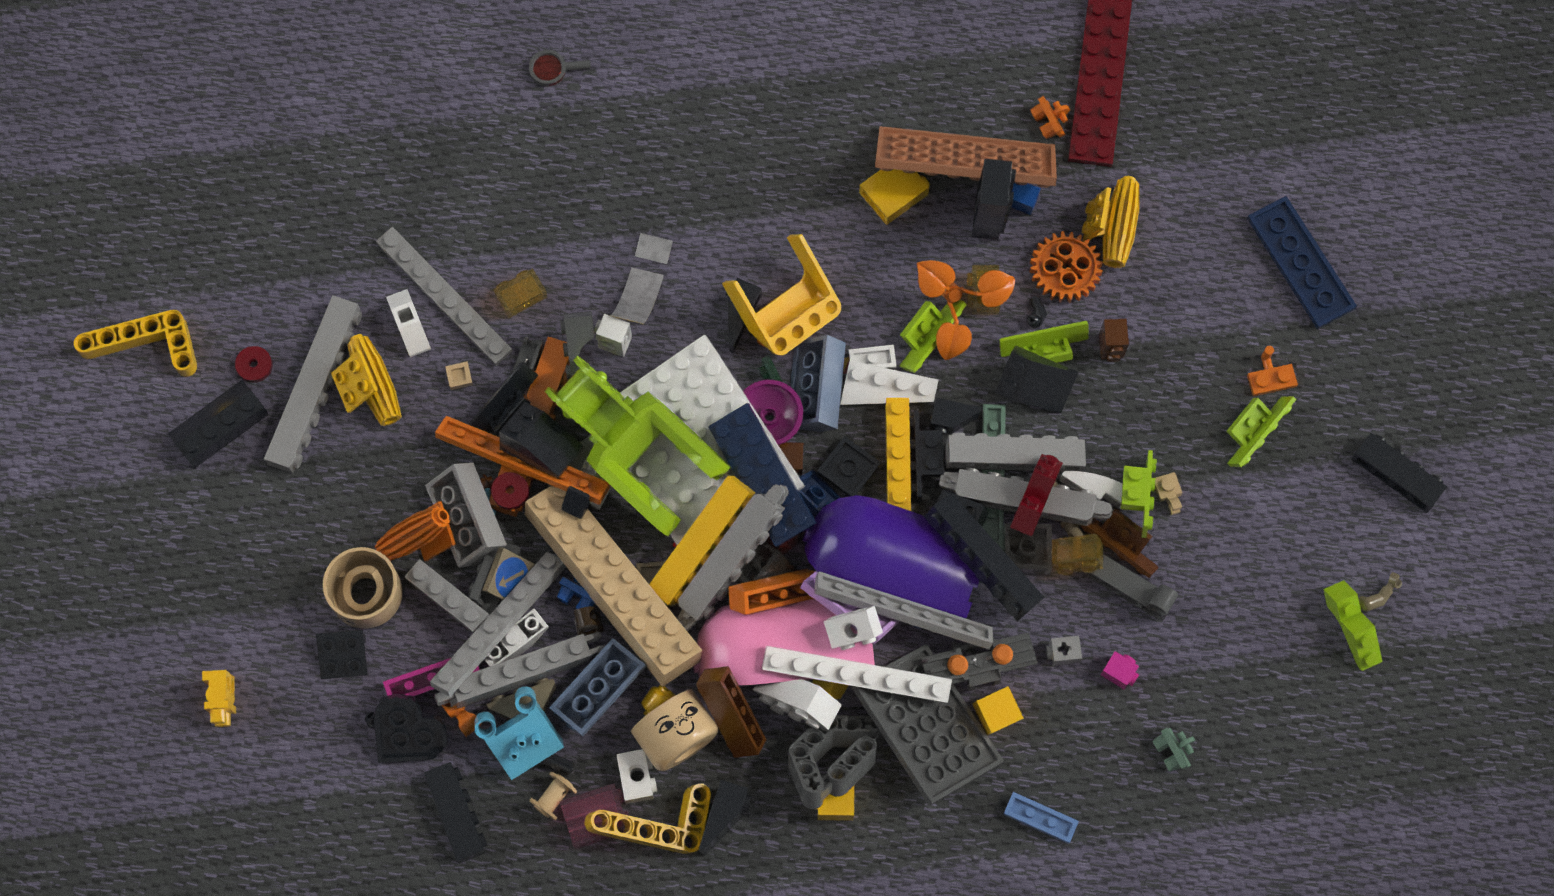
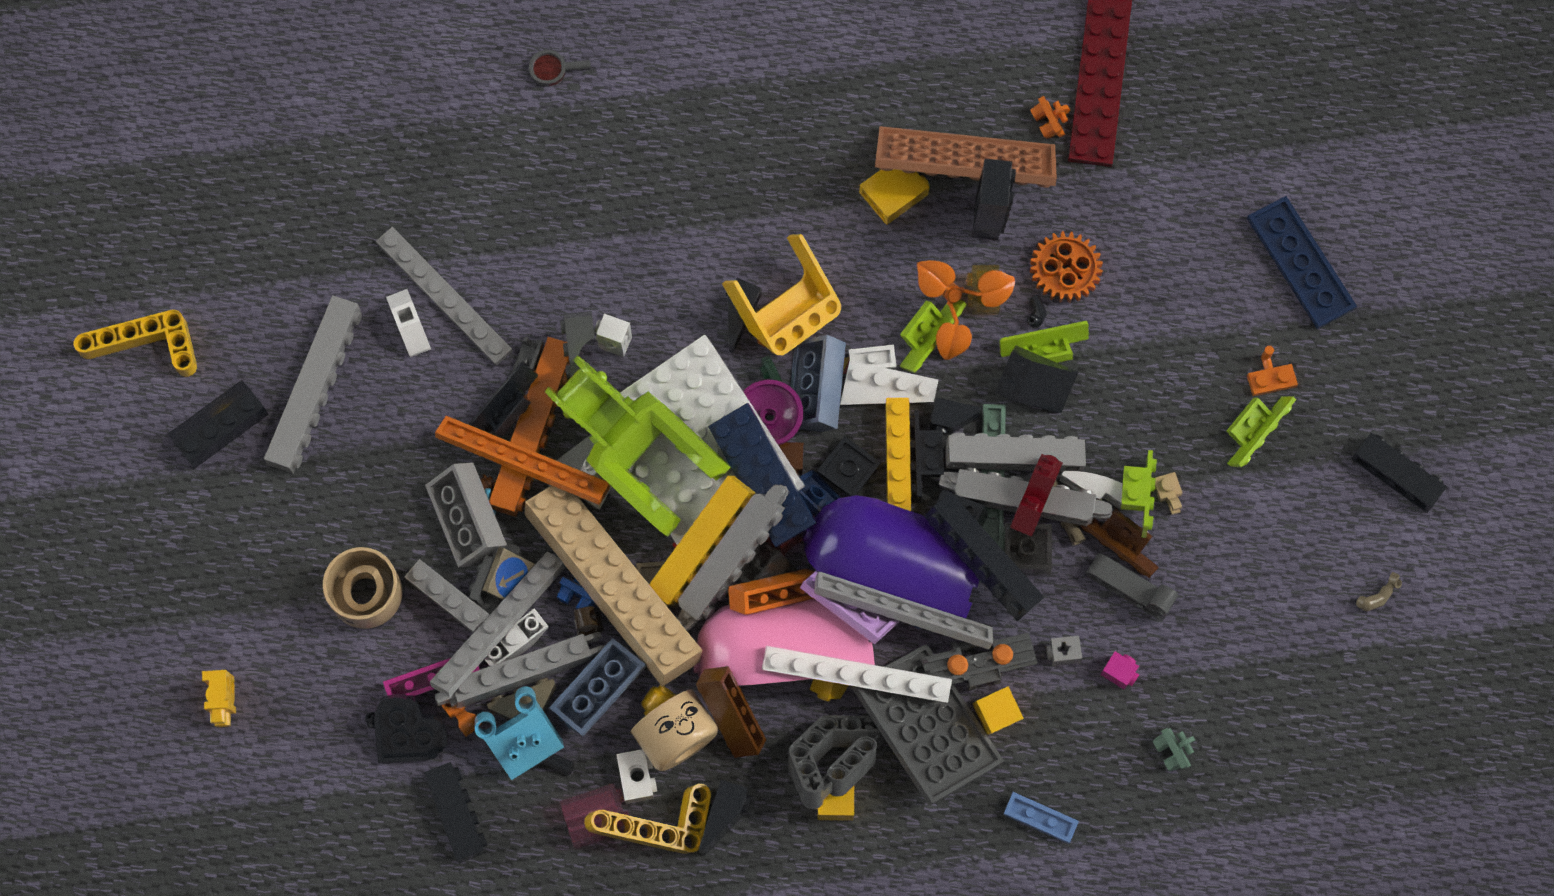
dark red piece [235,346,273,383] -> none
black hinge [316,629,368,679] -> none
yellow plate [331,334,402,426] -> none
orange plate [375,501,456,561] -> none
tan plate [445,361,473,390] -> none
dark red piece [491,472,529,510] -> none
clear yellow brick [493,268,548,319] -> none
black slope [499,402,583,479] -> none
tan hose [530,772,577,820] -> none
black slope [561,486,590,519] -> none
flat silver sticker [610,233,673,324] -> none
white slope [753,679,841,730] -> none
white brick [824,605,883,650] -> none
blue panel [1011,183,1041,215] -> none
clear yellow brick [1052,534,1103,575] -> none
yellow plate [1082,176,1140,268] -> none
reddish brown brick [1099,319,1129,362] -> none
lime arch [1323,580,1382,671] -> none

